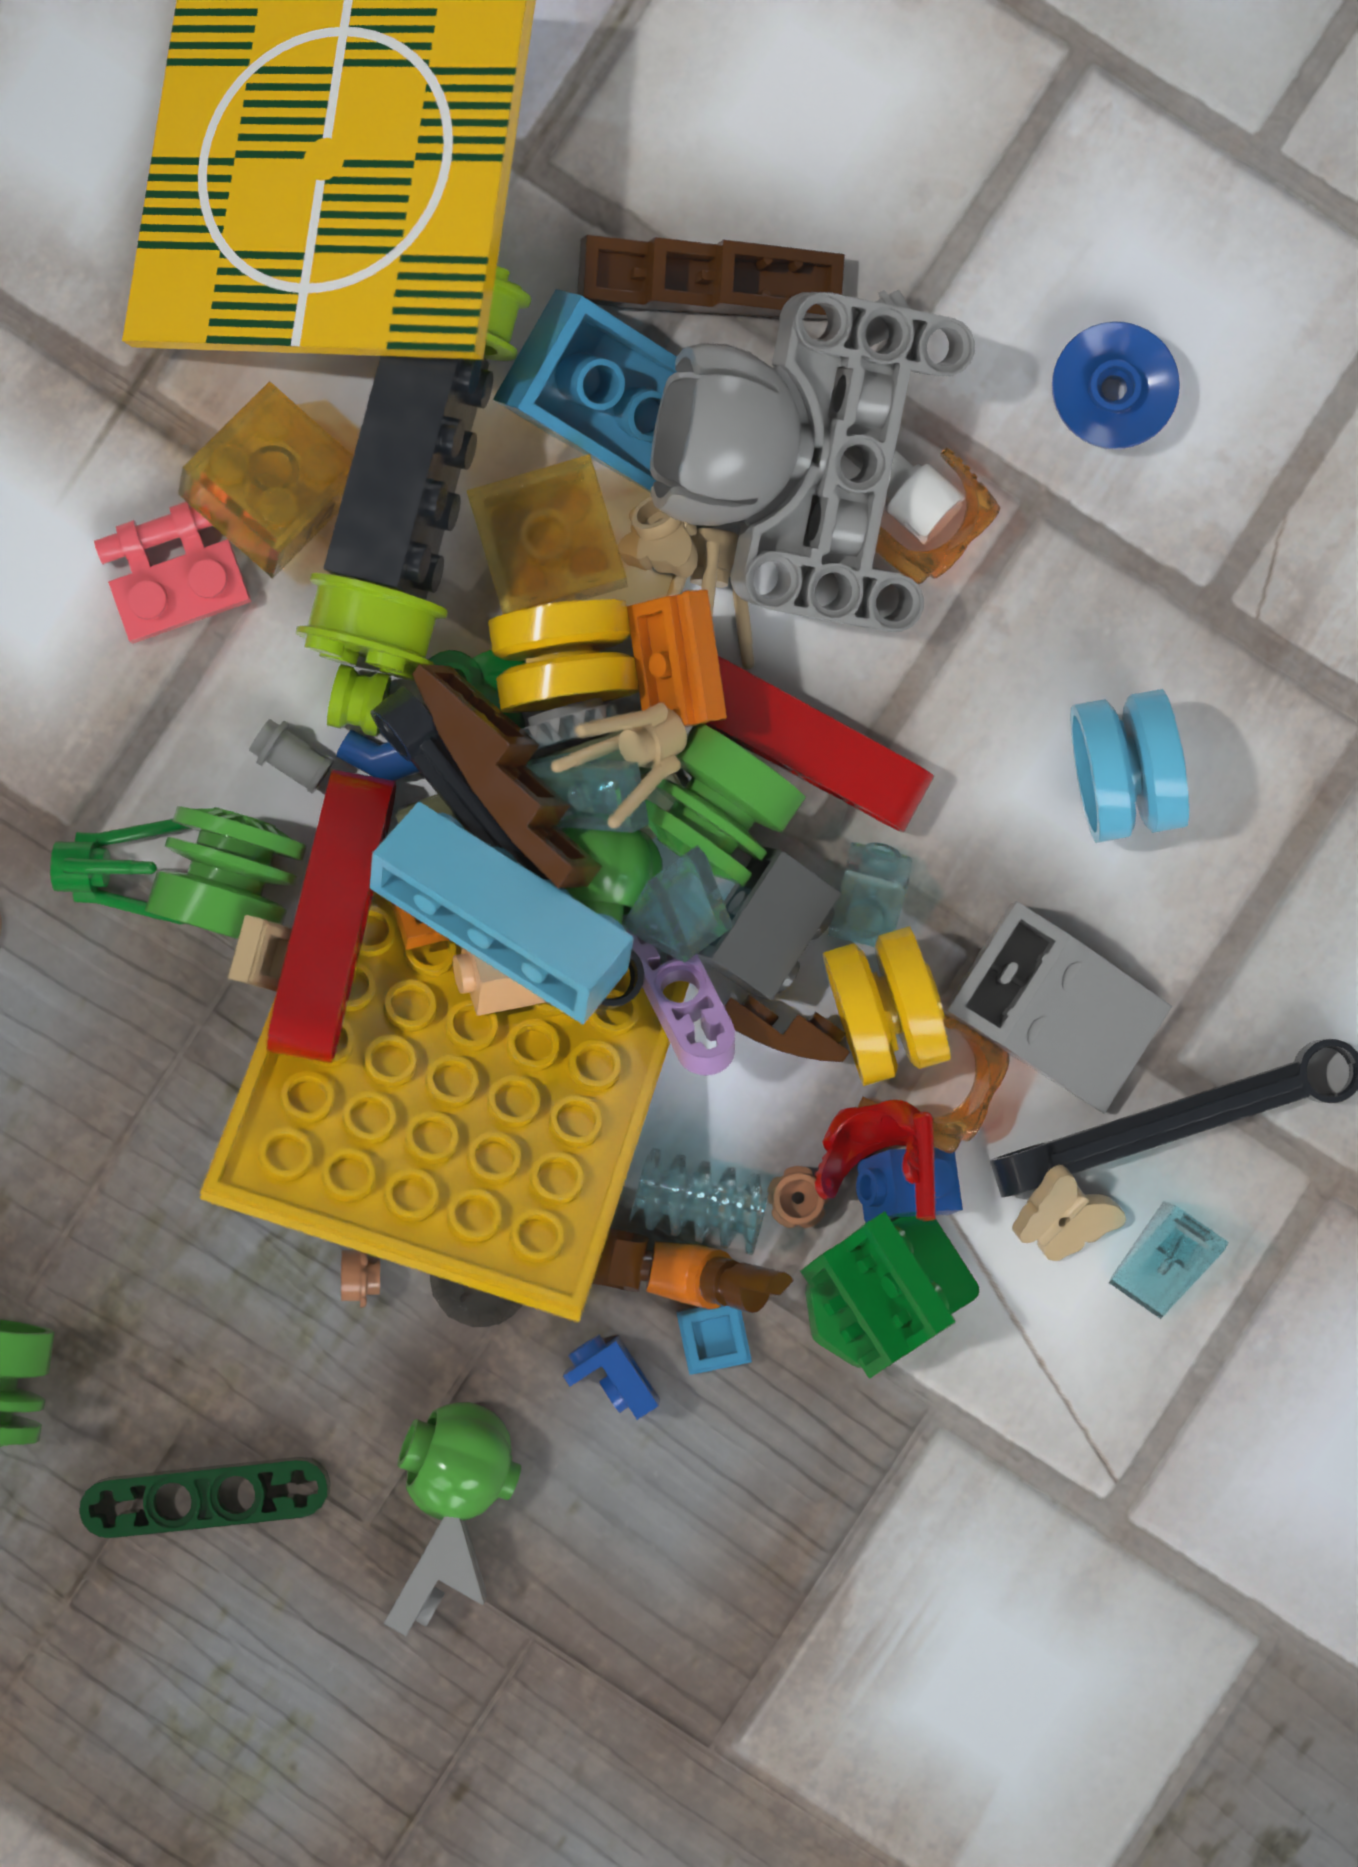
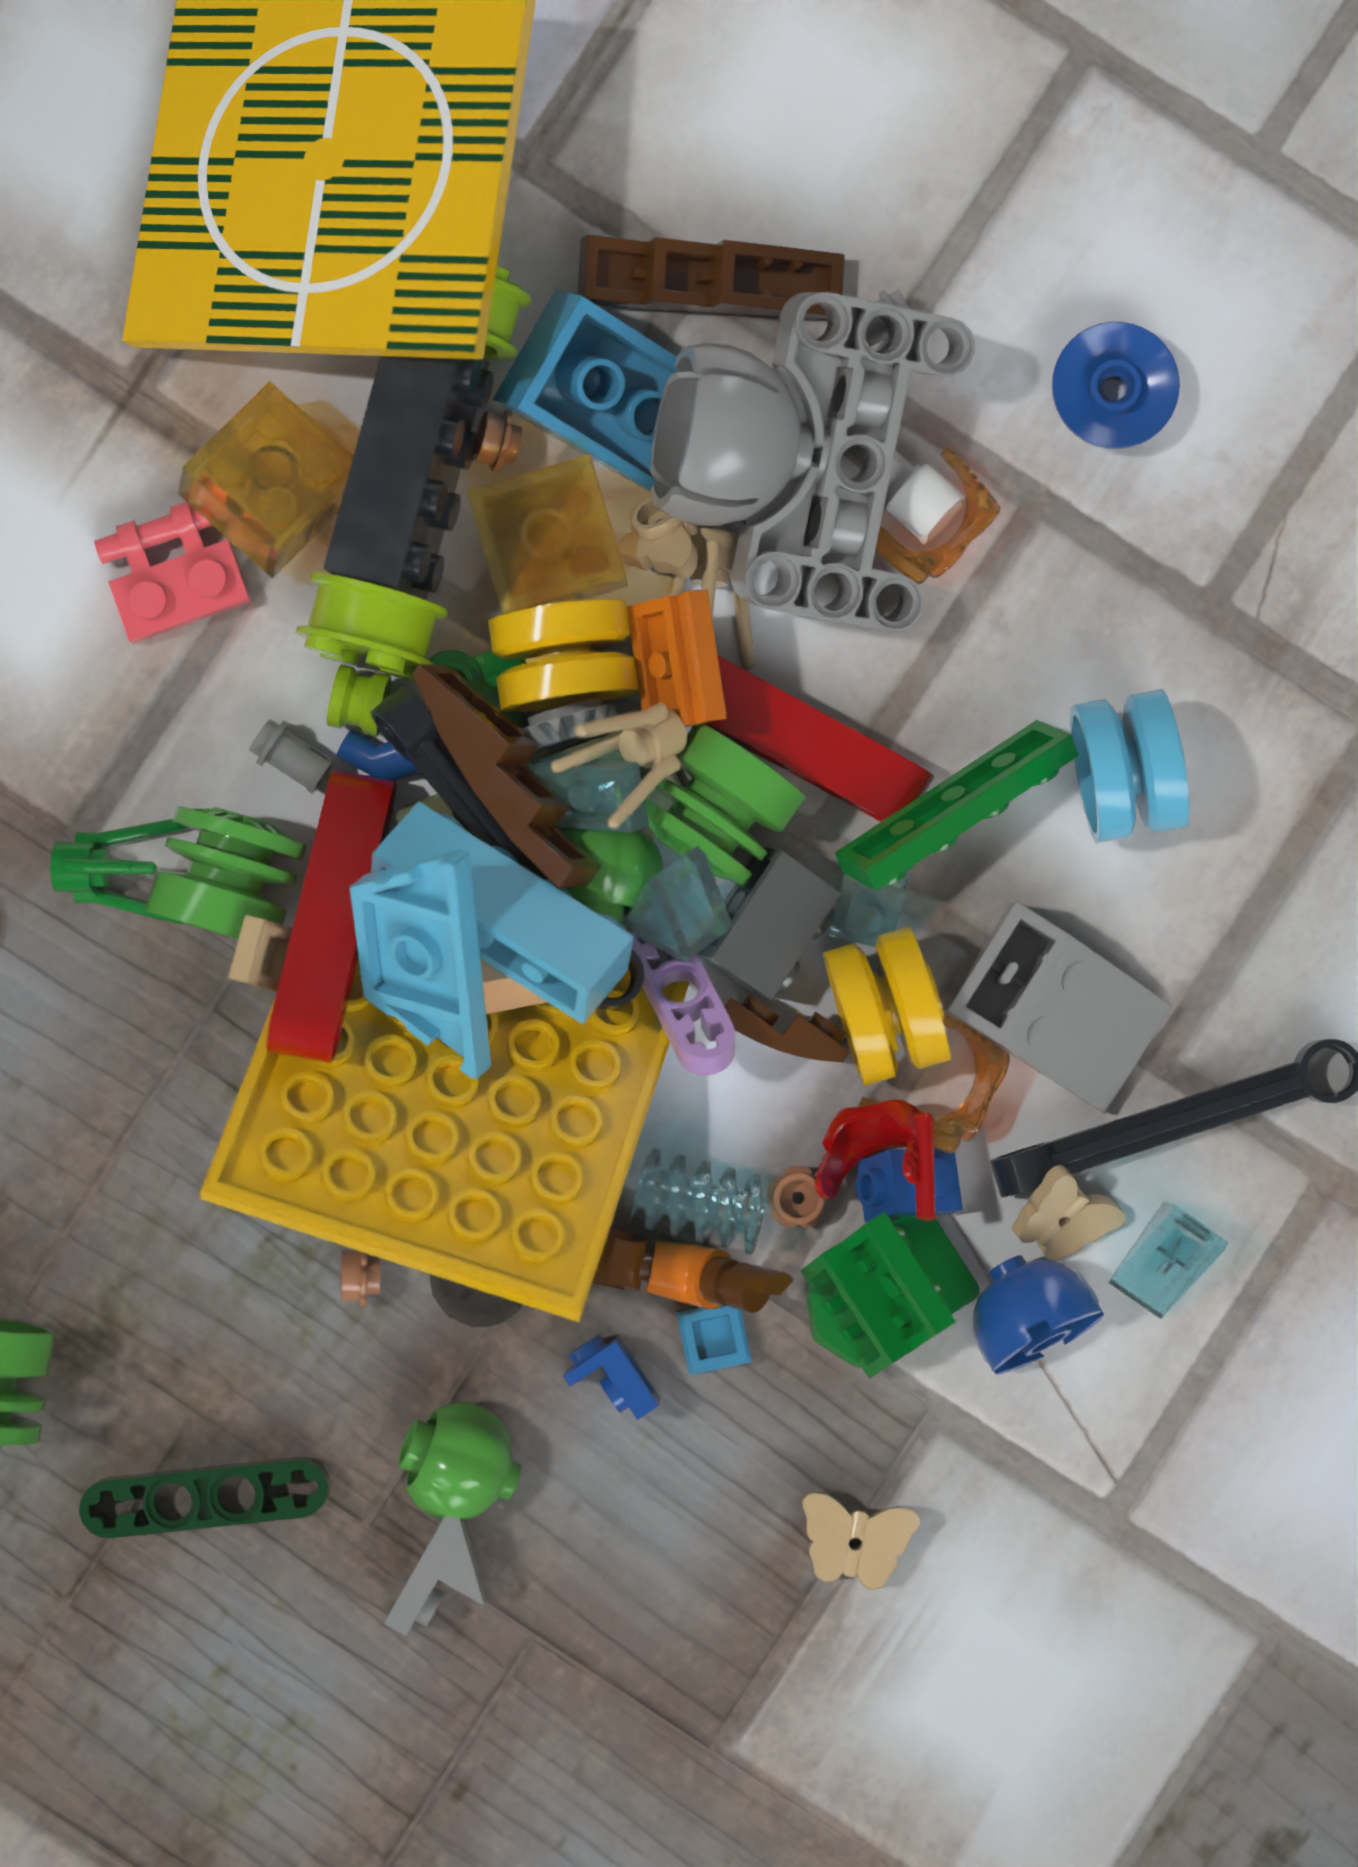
none -> medium azure wing [350,850,491,1079]
none -> nougat plate [473,410,522,472]
none -> tan animal [802,1491,921,1590]
none -> green plate [835,720,1079,891]
none -> blue cylinder [973,1255,1104,1375]

